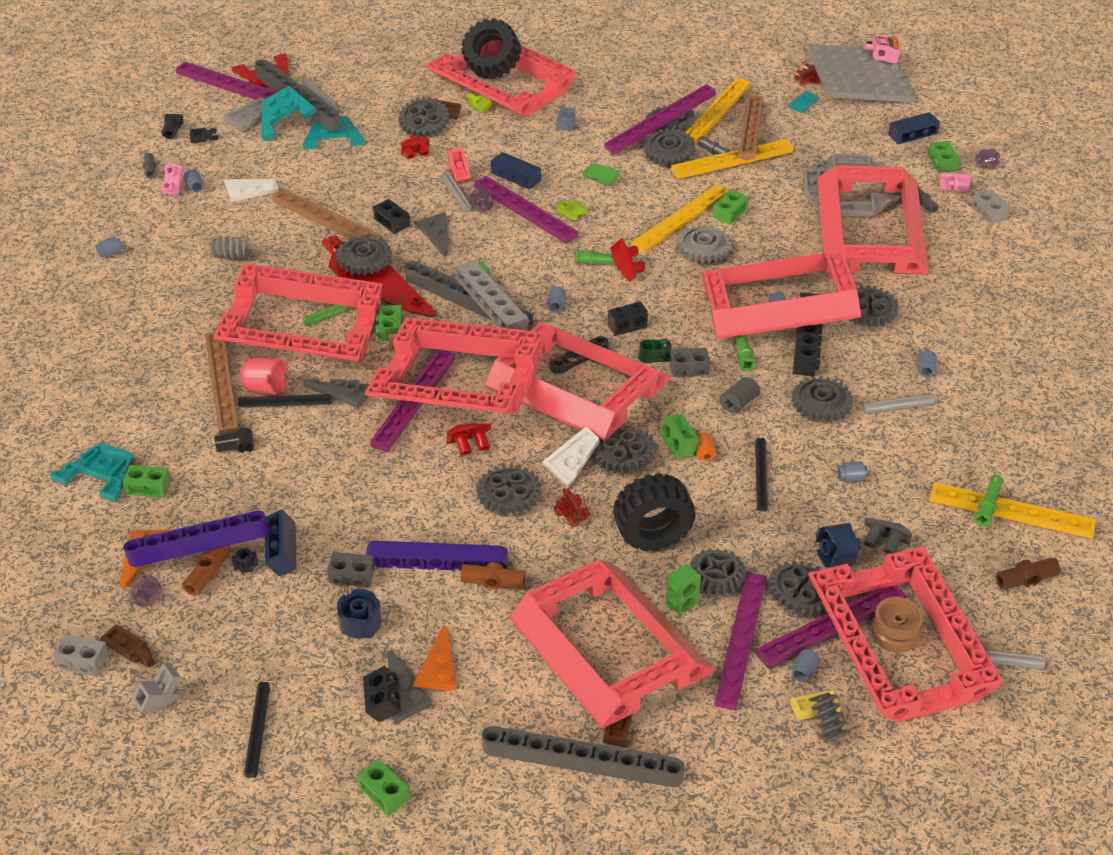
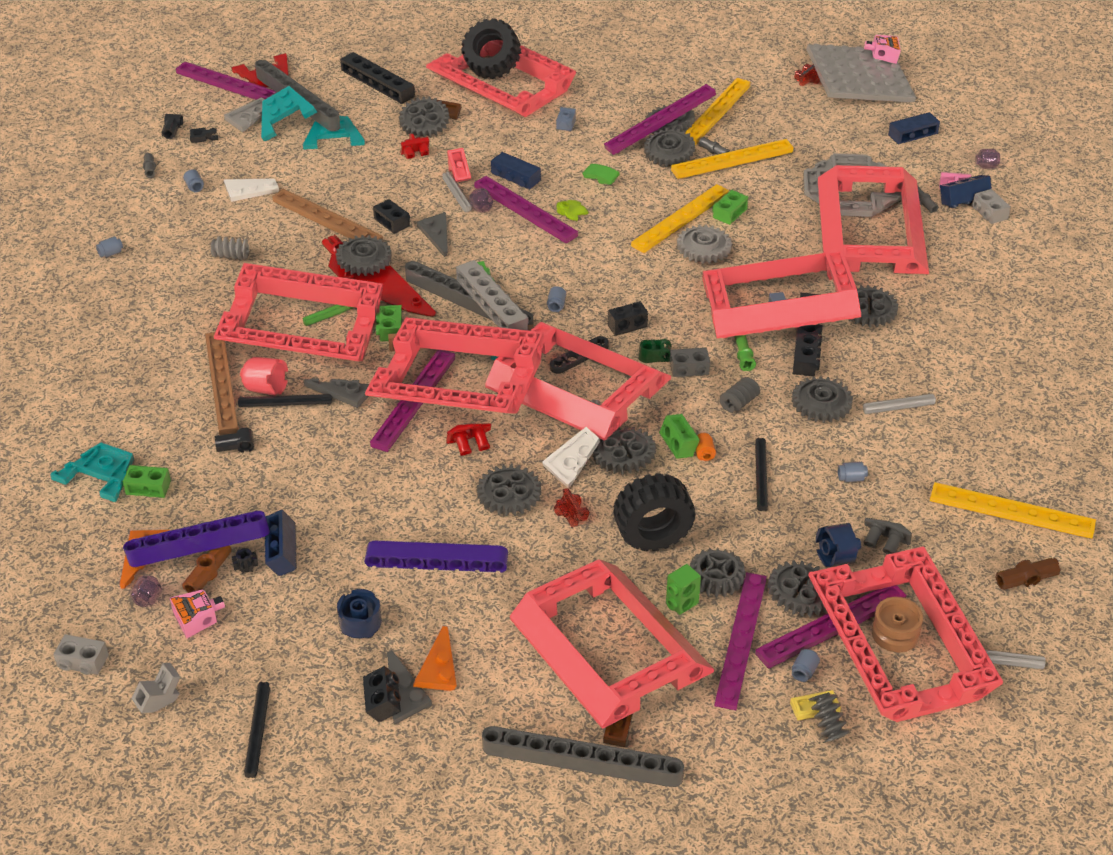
reddish brown hinge [100,624,155,668] -> none
bright pink hips [162,163,184,195] -> none
light grey axle [302,78,338,110] -> none
dark grey brick [327,552,375,588] -> none
bright green brick [357,759,410,816] -> none
dark orange piece [461,562,526,590] -> none
lime plate [465,93,493,113] -> none
bright green pin [575,249,616,265] -> none
red connector [610,238,645,281] -> none
medium nougat plate [739,95,763,160] -> none
teal plate [789,91,819,113] -> none
sand blue brick [918,350,937,377] -> none
bright green brick [928,141,960,173] -> none
bright green pin [974,475,1004,527] -> none
none -> torso [170,590,225,638]
none -> black brick [340,52,415,104]
none -> dark blue brick [940,175,992,208]

